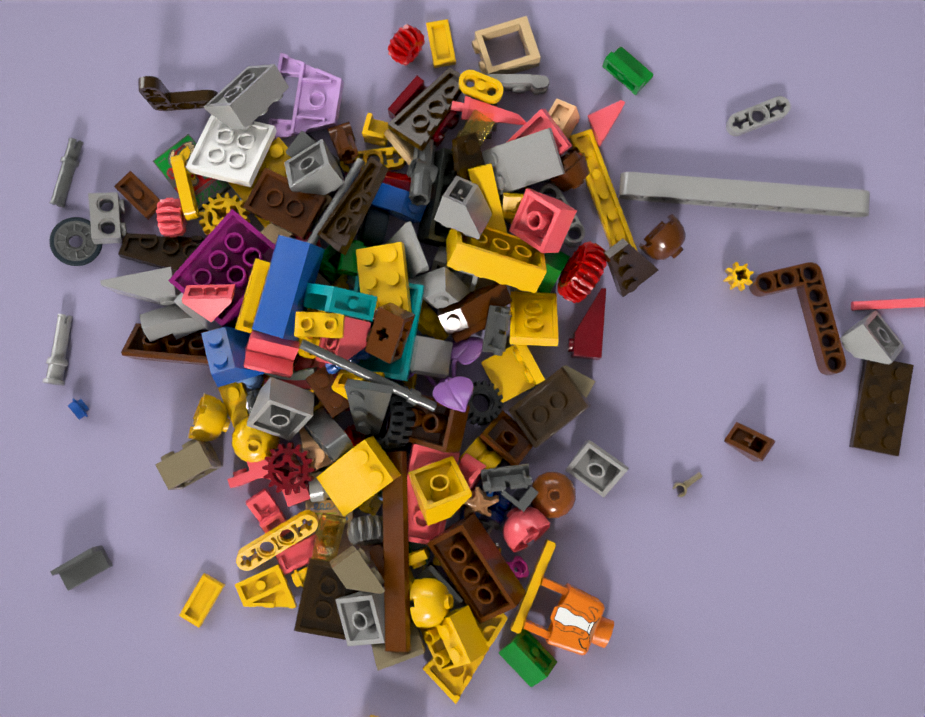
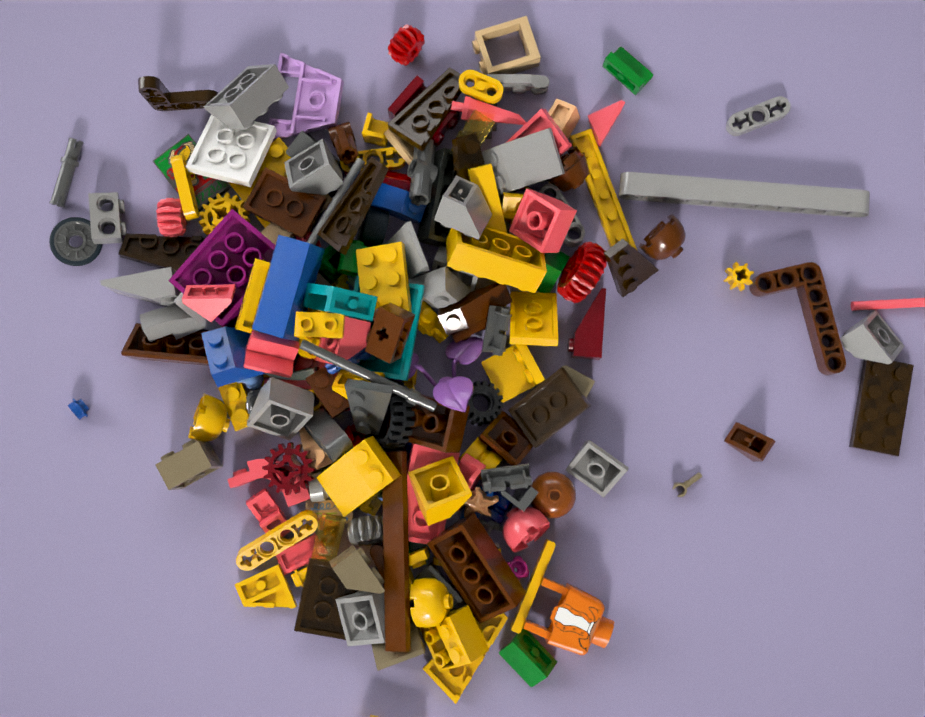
light grey pin [43,314,73,386] -> none
dark grey panel [50,545,113,591] -> none
reddish brown plate [114,171,160,220] -> none
yellow tile [179,573,225,628] -> none
yellow cylinder [232,416,279,462] -> none
light grey slope [410,336,453,378] -> none
yellow tile [426,19,456,68] -> none

